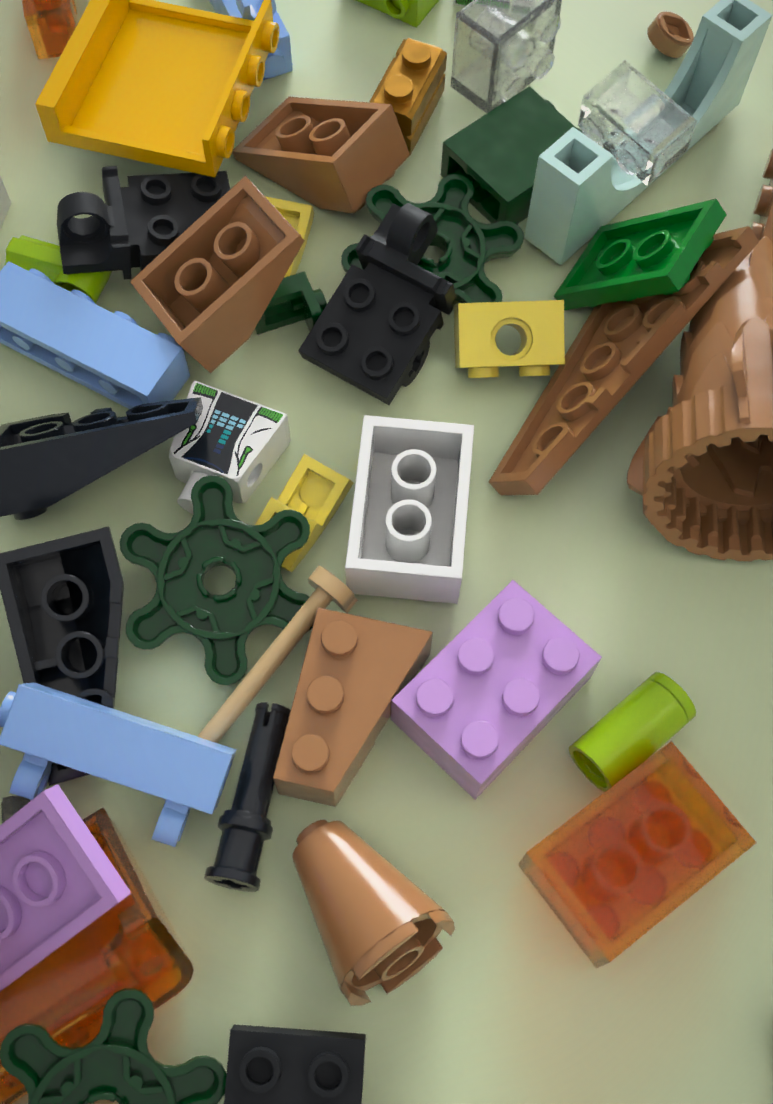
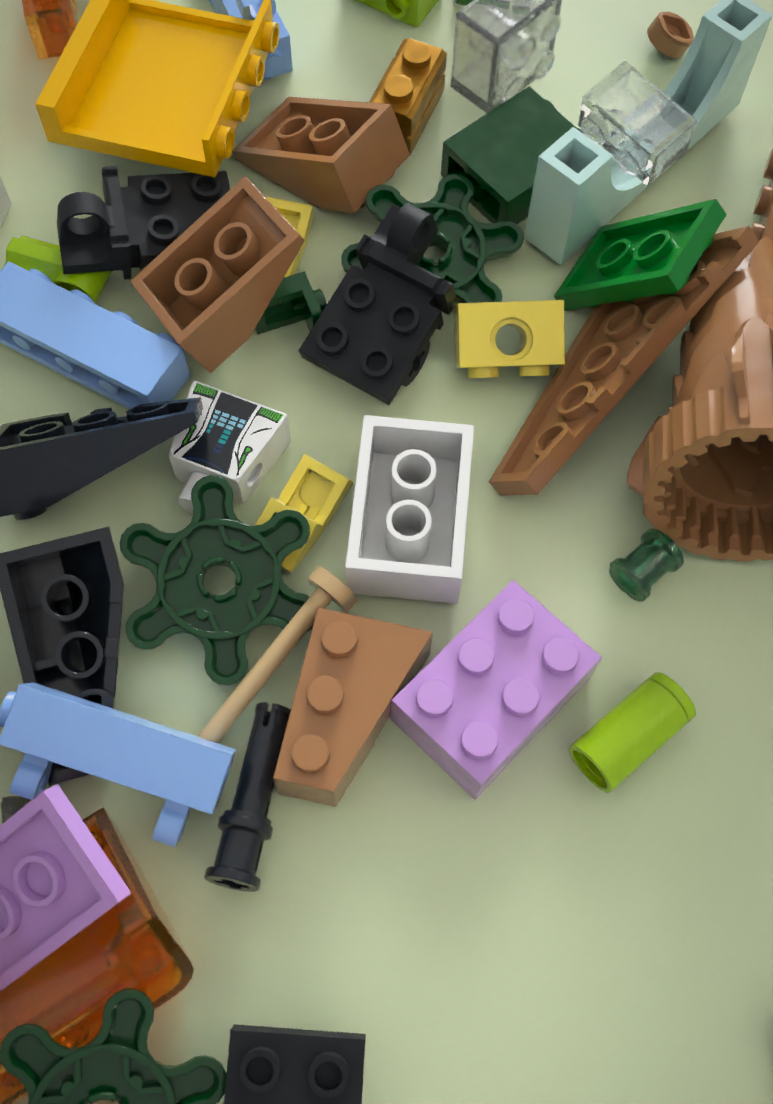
medium nougat cone [292,820,455,1006] -> none
clear orange brick [518,741,756,969] -> none
none -> clear green bush [609,528,684,602]

